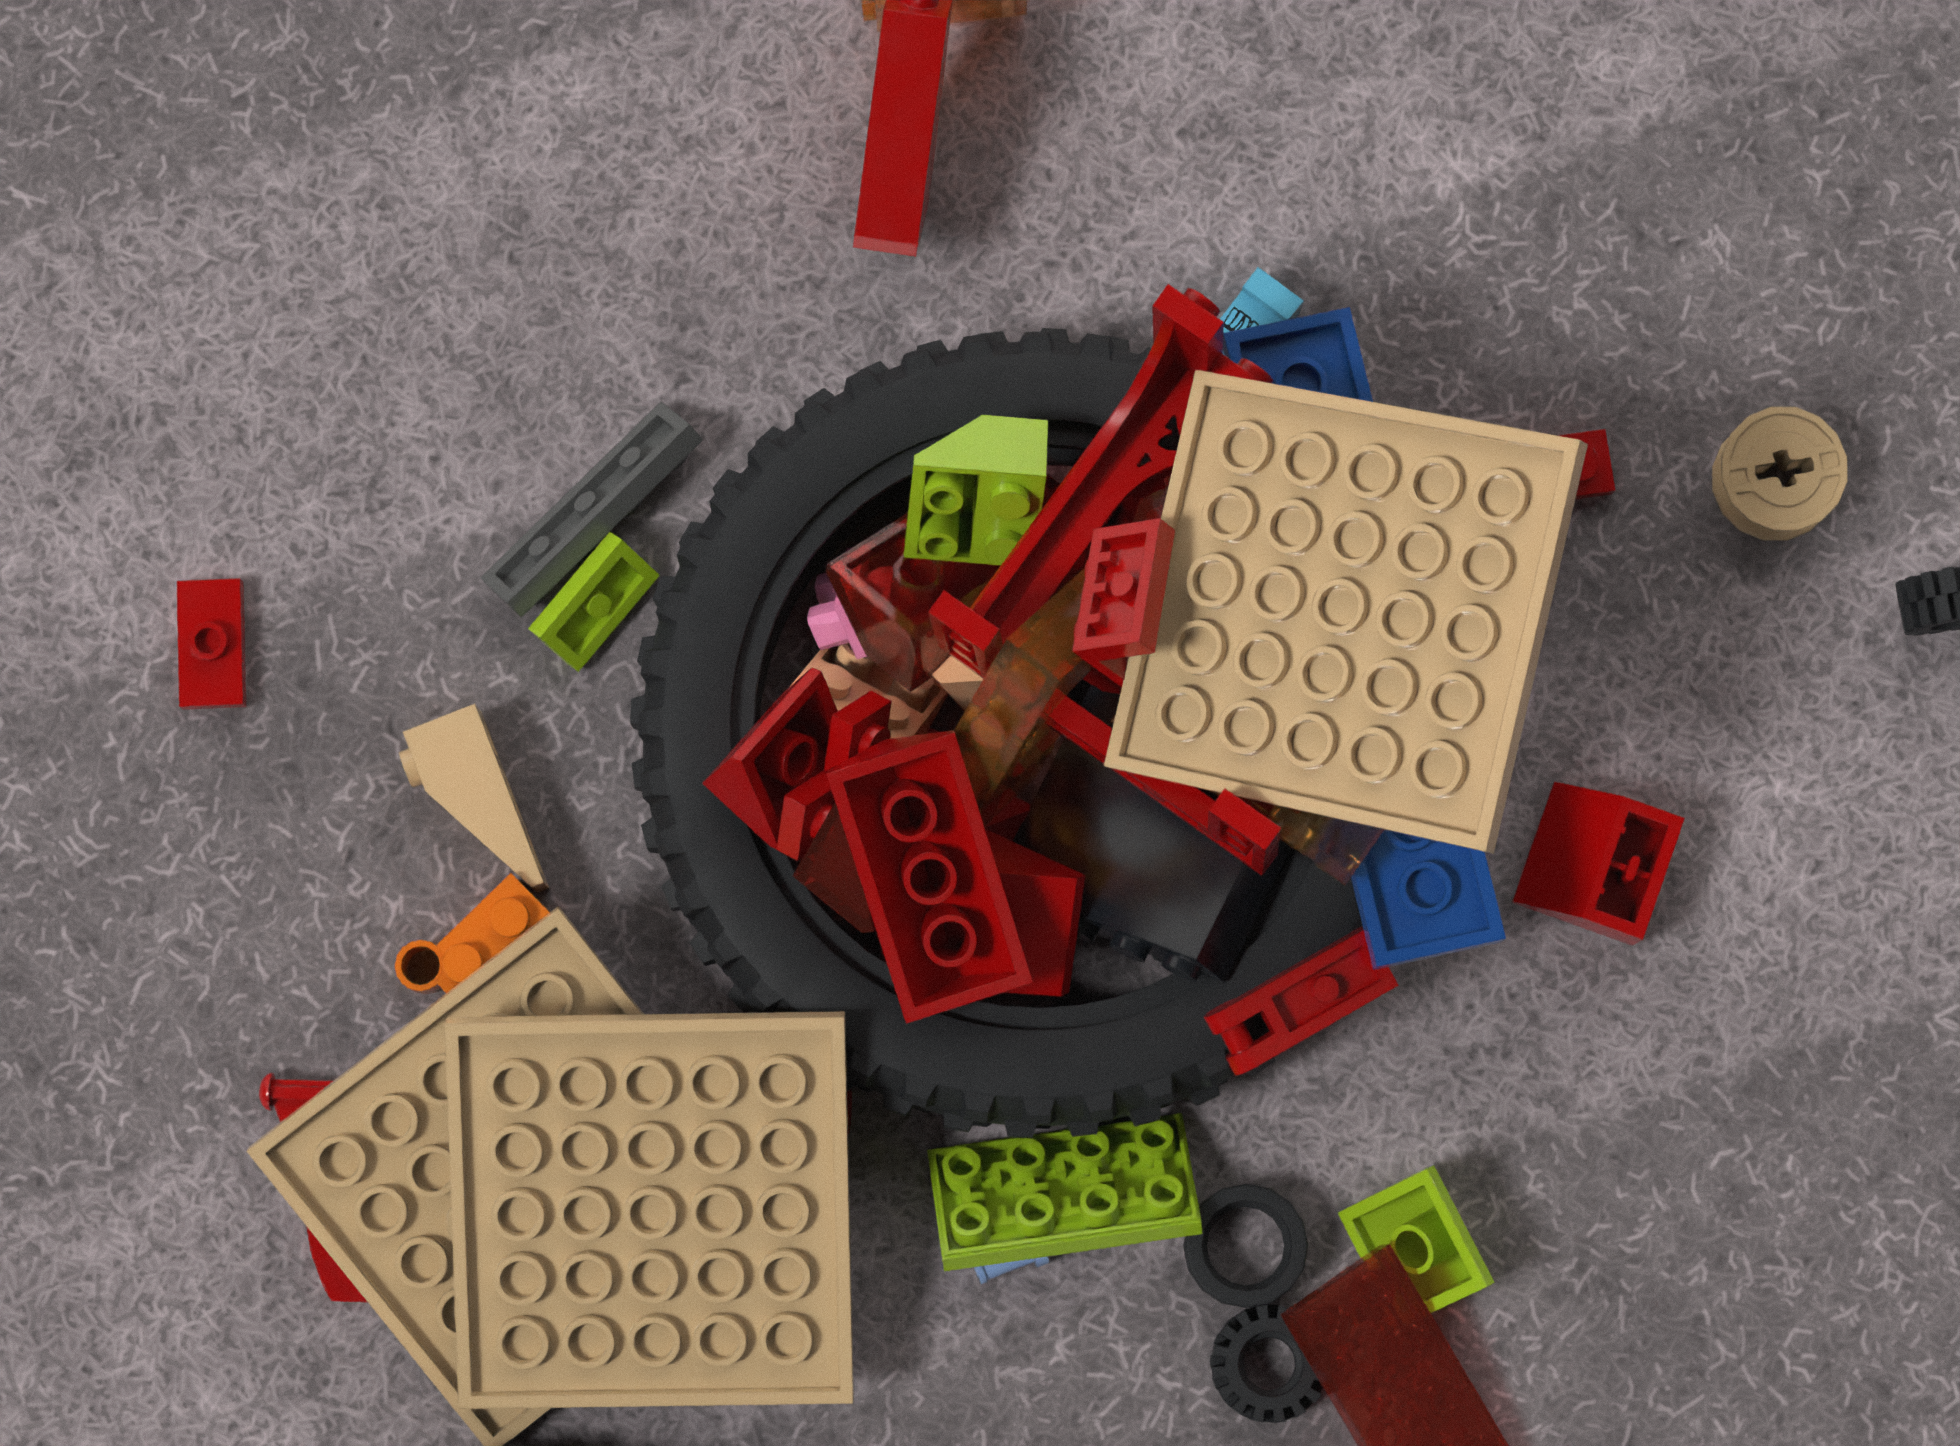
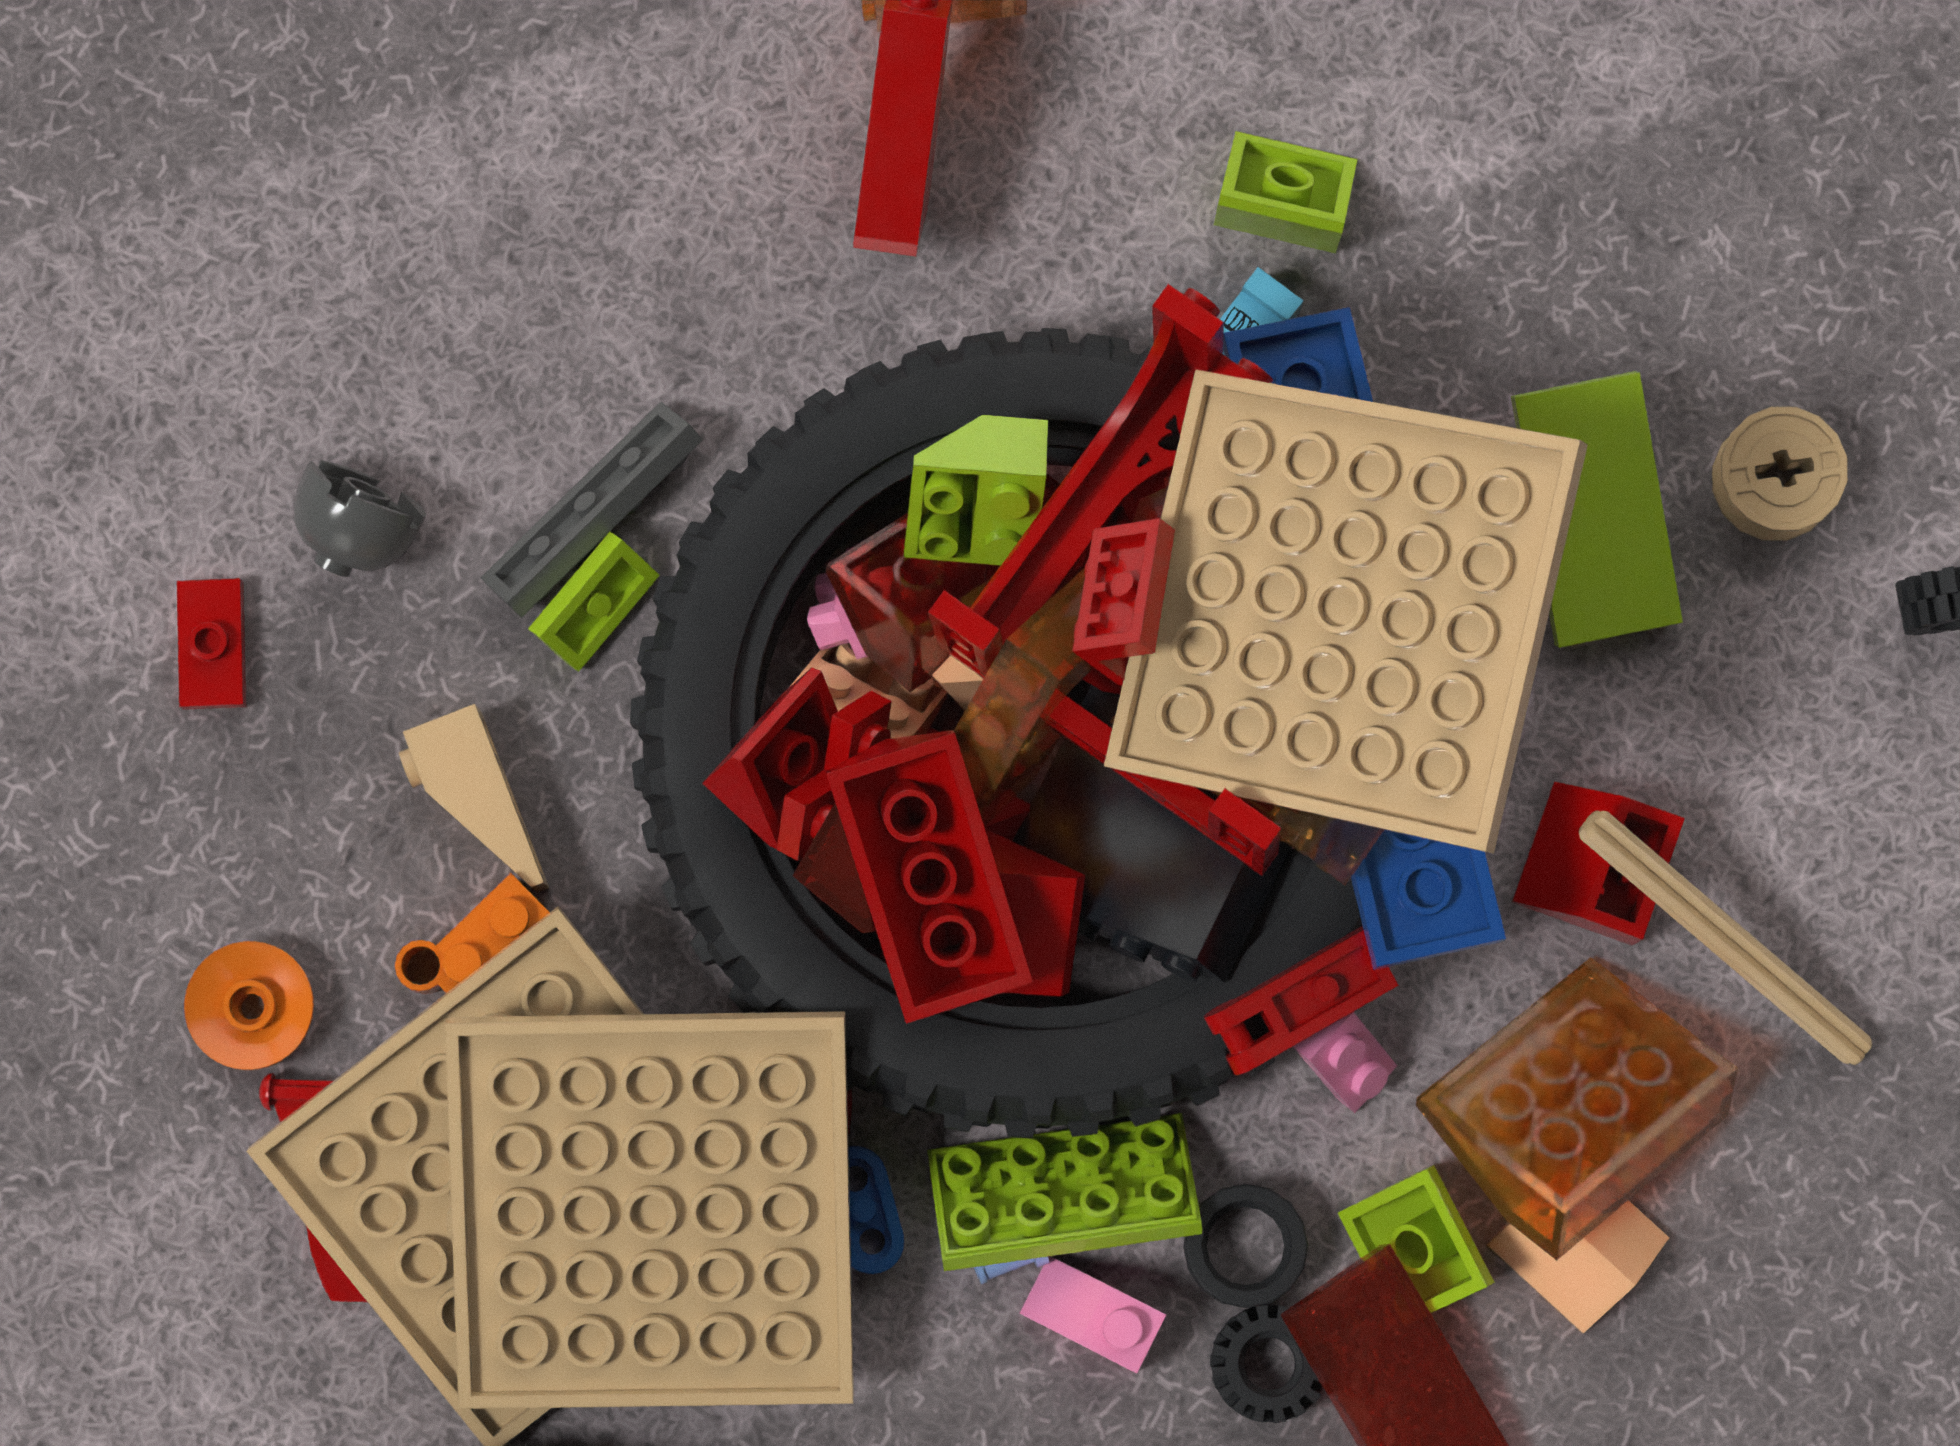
none -> orange dish [184,941,314,1070]
none -> dark grey cylinder [293,460,426,577]
none -> blue plate [848,1146,905,1274]
none -> bright pink slope [1019,1256,1166,1374]
none -> lime slope [1213,131,1358,253]
none -> bright pink plate [1293,1012,1397,1113]
none -> clear orange slope [1416,957,1738,1261]
none -> light nougat slope [1487,1150,1669,1333]
none -> lime tile [1511,371,1683,648]
none -> tan axle [1579,810,1872,1065]

